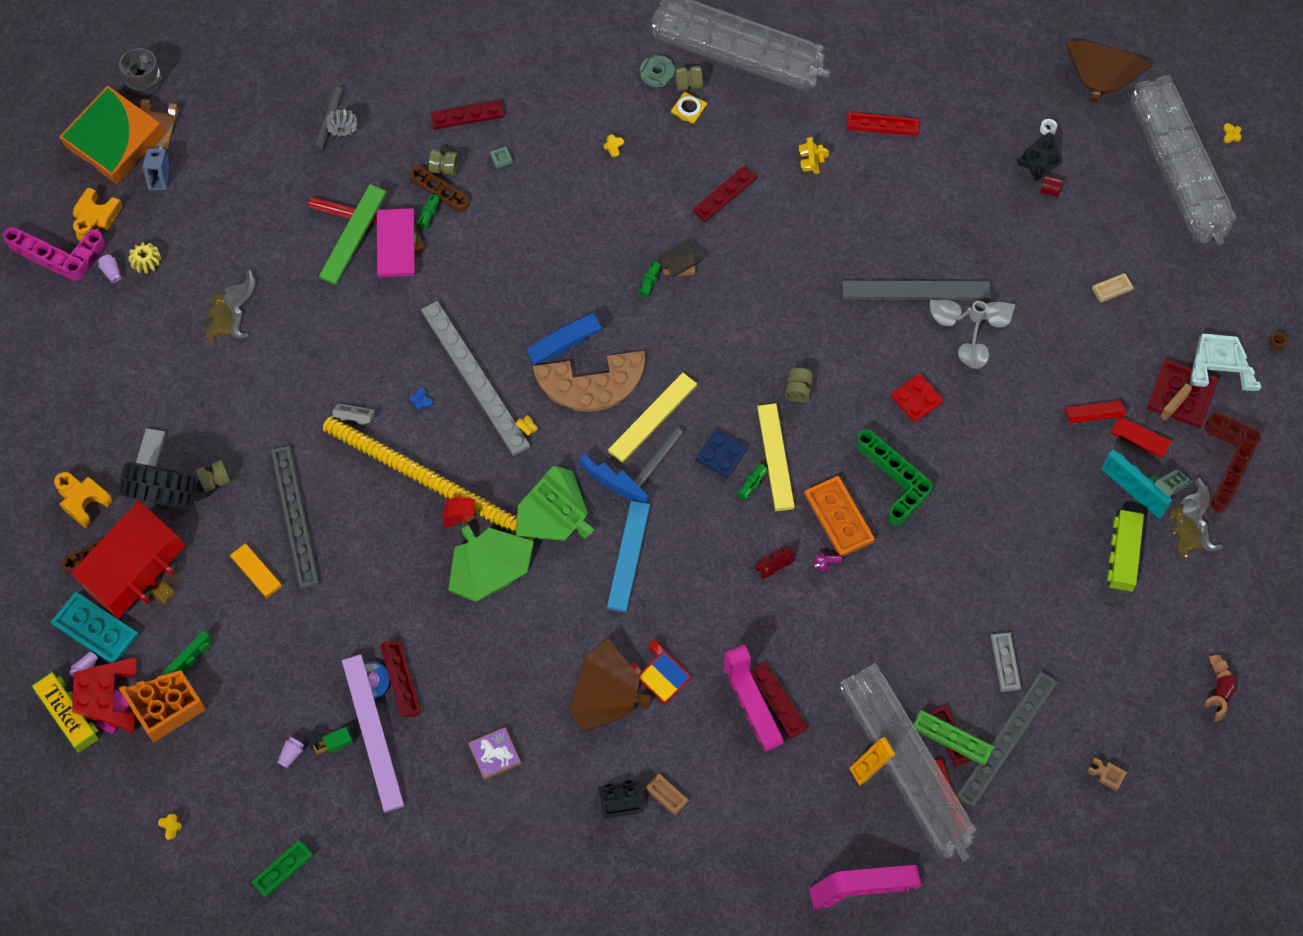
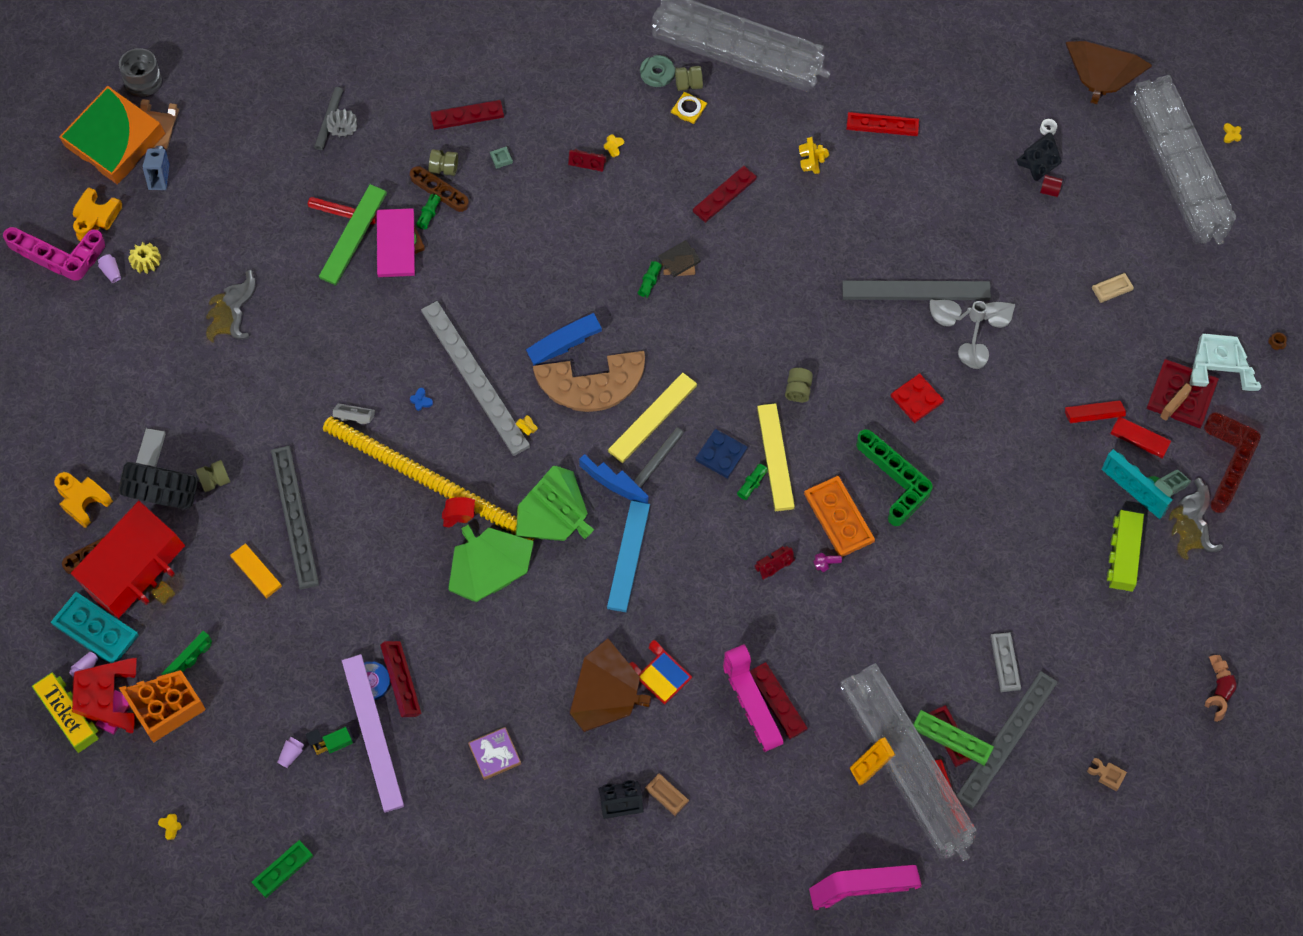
none -> dark red hinge [568,149,606,172]

